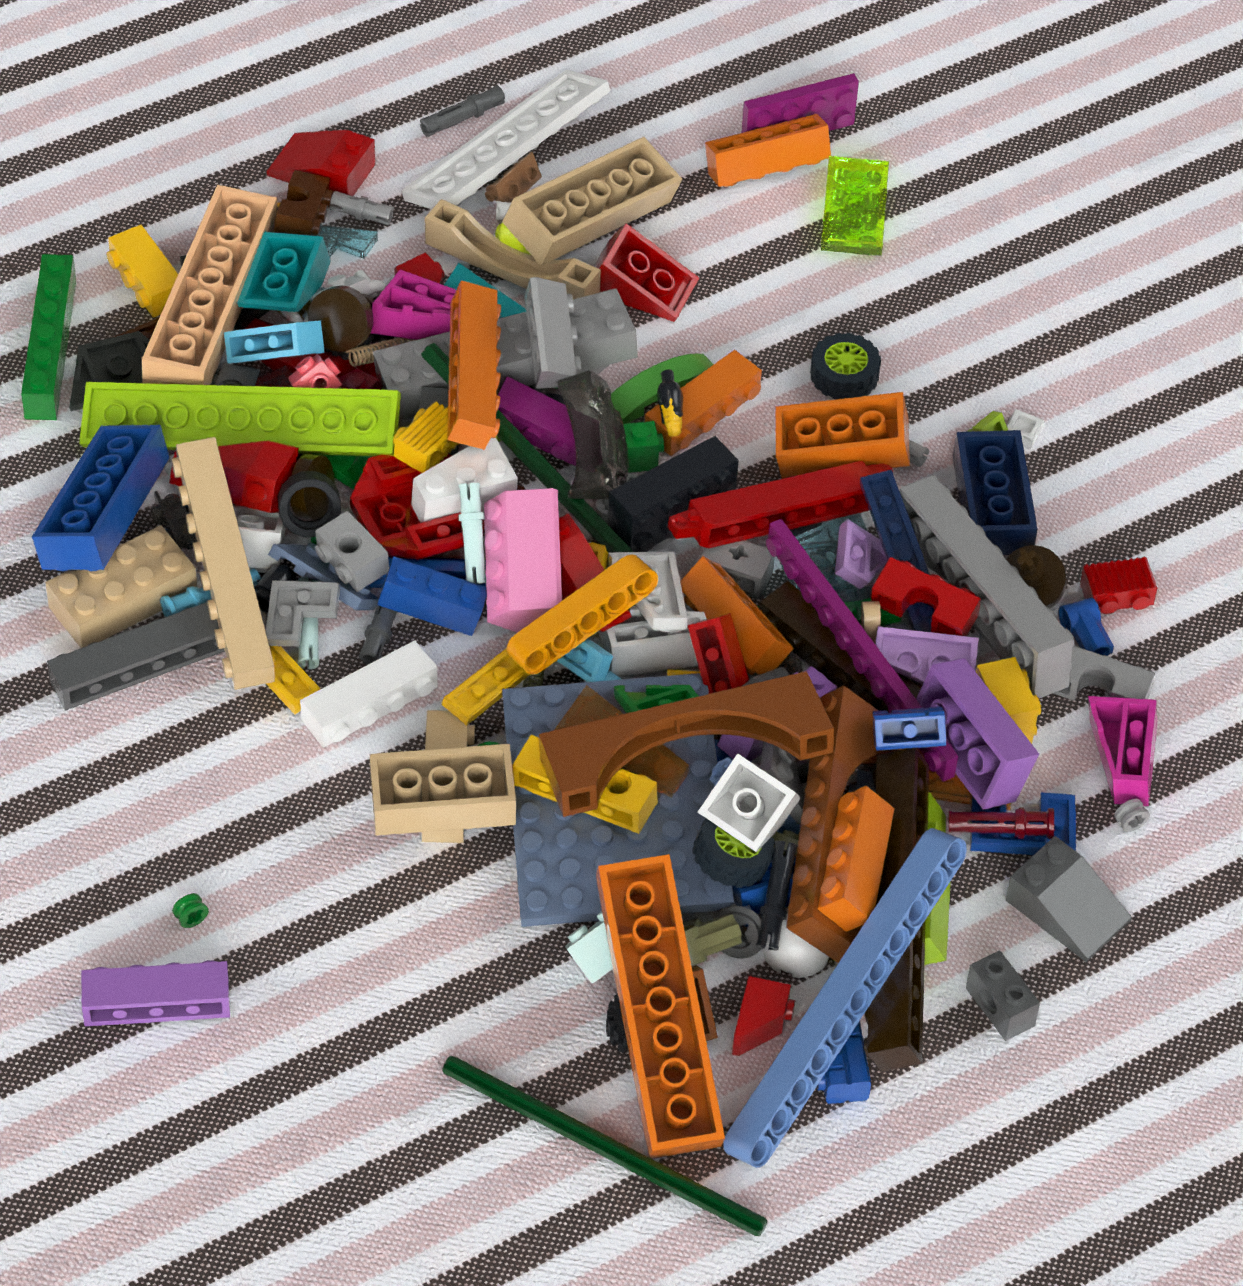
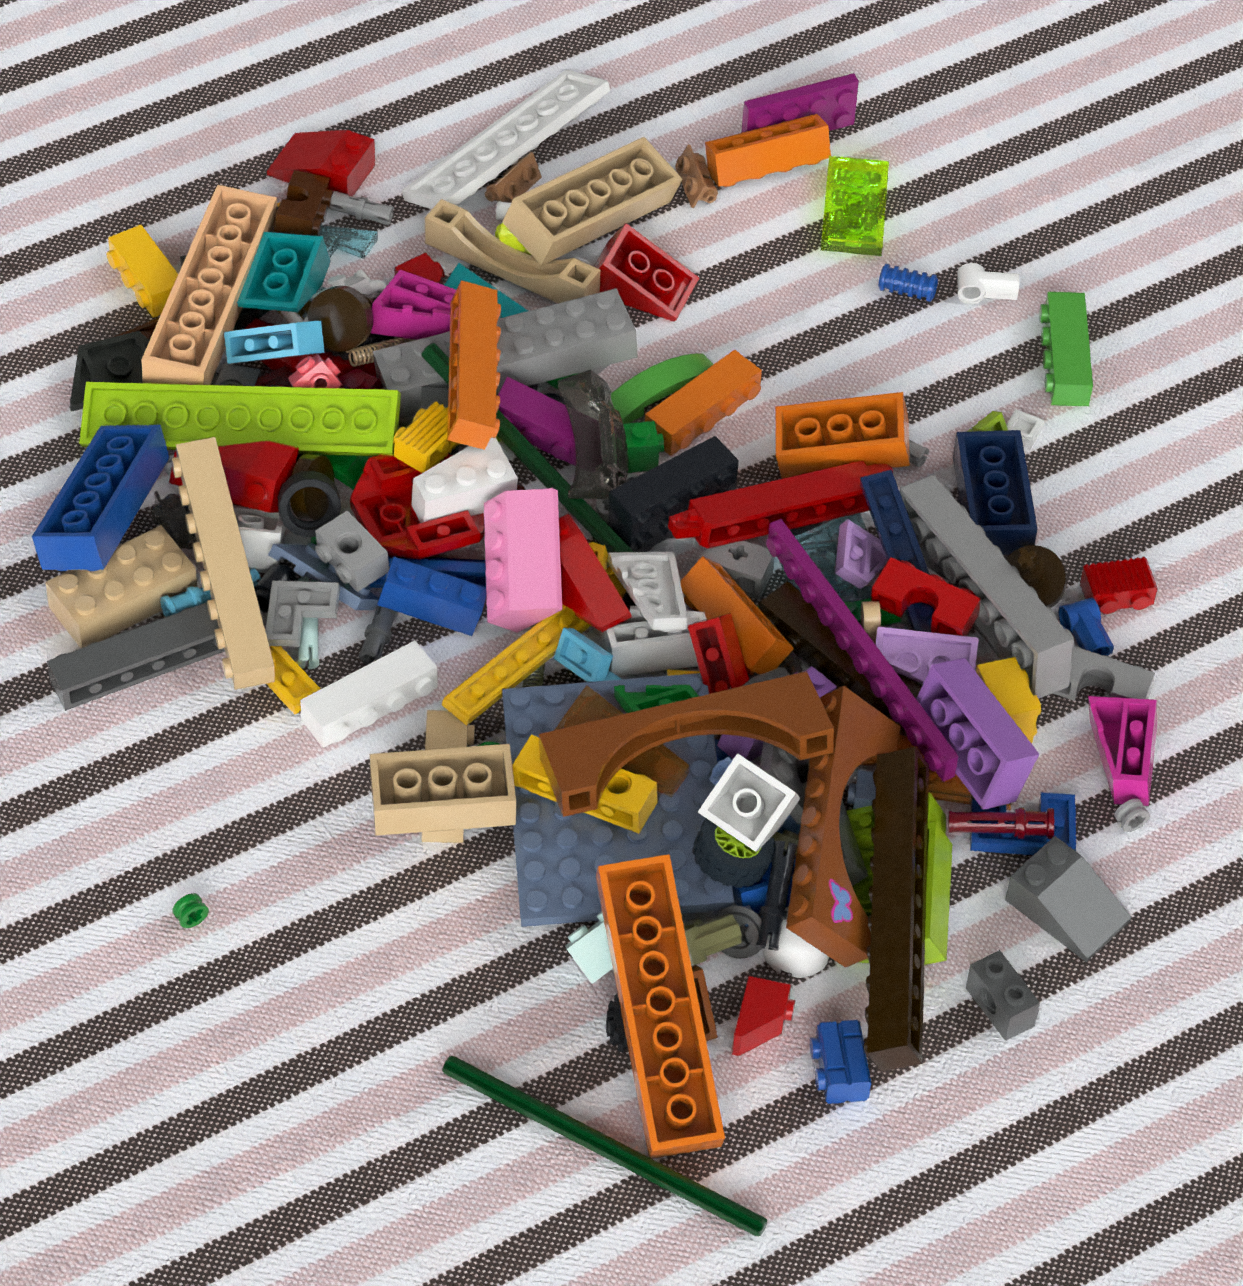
green brick [21,254,76,420] -> none
medium lavender brick [81,960,230,1027] -> none
dark grey pin [420,86,505,137] -> none
light aqua pin [459,483,486,584] -> none
light orange beam [506,554,658,675] -> none
light grey slope [524,277,581,389] -> none
black piece [657,369,683,437] -> none
medium blue beam [723,828,967,1168] -> none
black wheel [810,333,881,400] -> none
orange brick [817,786,895,932] -> none
blue brick [872,707,946,750] -> none
none -> medium nougat hinge [675,144,718,208]
none -> blue piece [878,263,938,302]
none -> white piece [957,263,1019,305]
none -> bright green brick [1039,292,1093,406]

